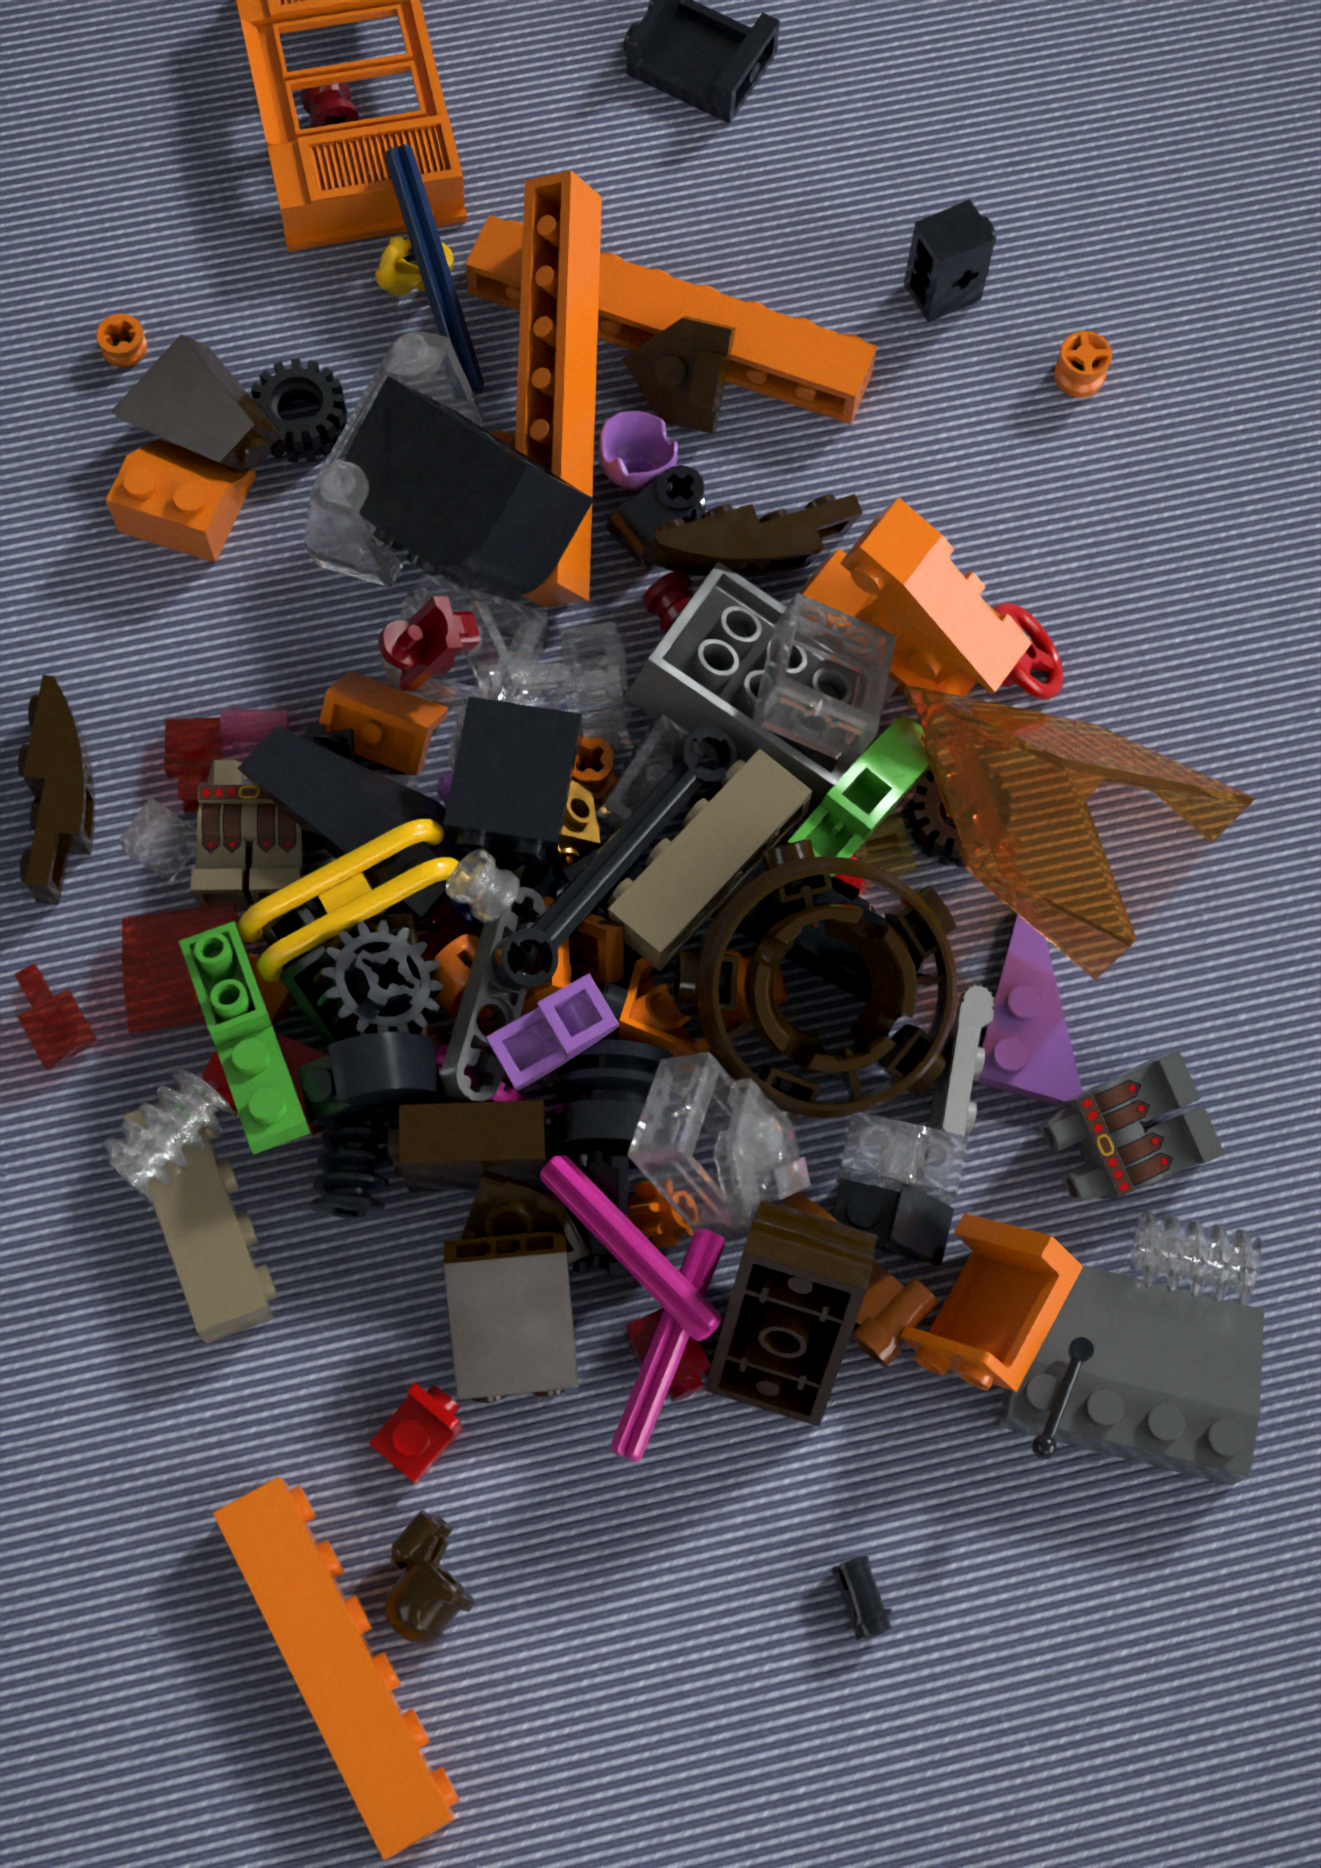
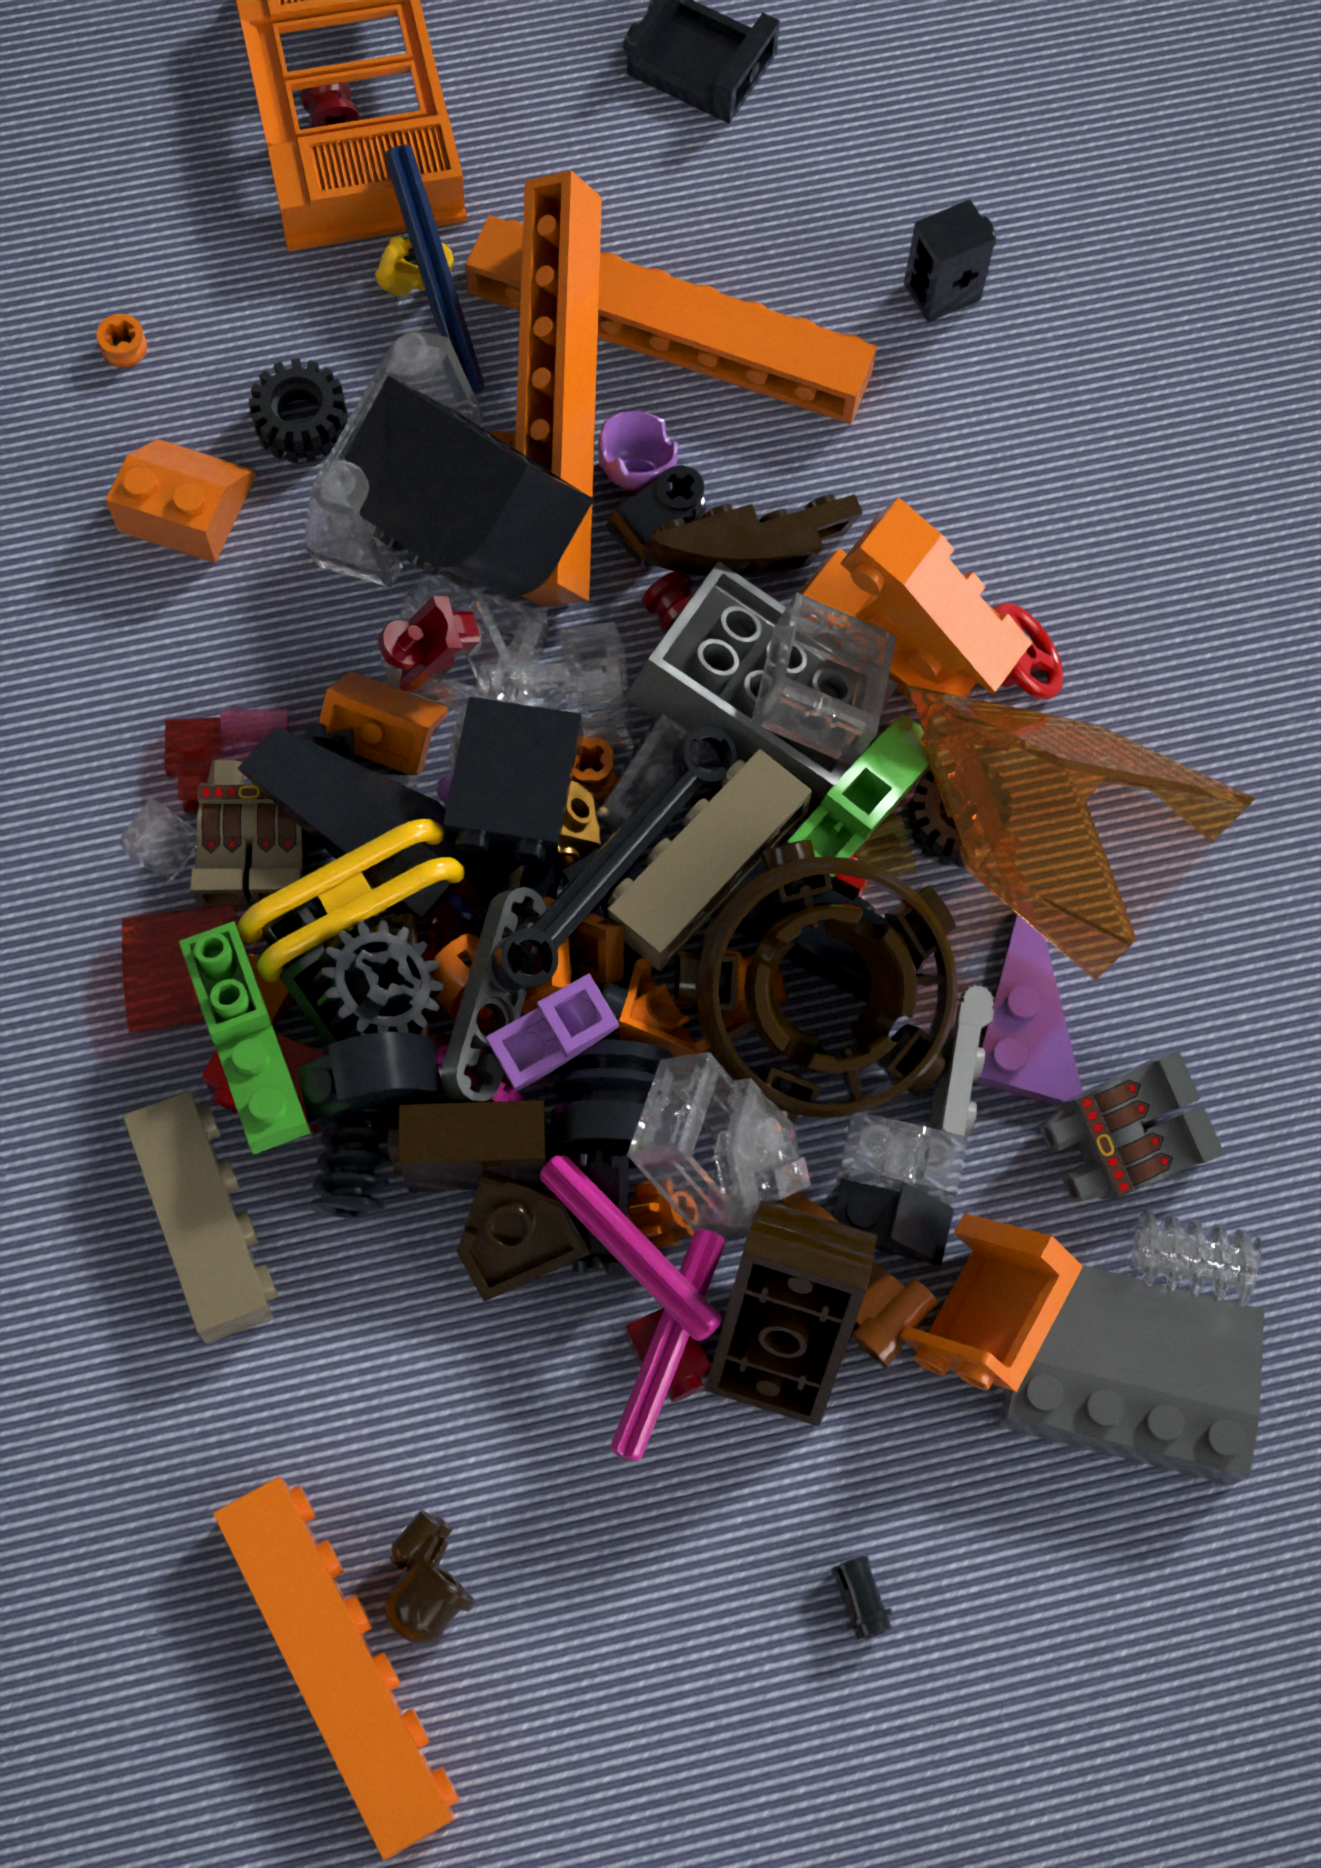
clear red plate [14,963,99,1070] -> none
dark brown slope [18,675,95,905] -> none
clear piece [103,1068,237,1203] -> none
dark brown slope [112,334,282,473] -> none
red bracket [369,1382,463,1485] -> none
dark brown brick [443,1230,579,1403] -> none
clear wheel [446,849,520,923] -> none
dark brown plate [622,316,736,434] -> none
black hinge [1032,1337,1094,1459] -> none
orange wheel [1054,330,1112,398] -> none

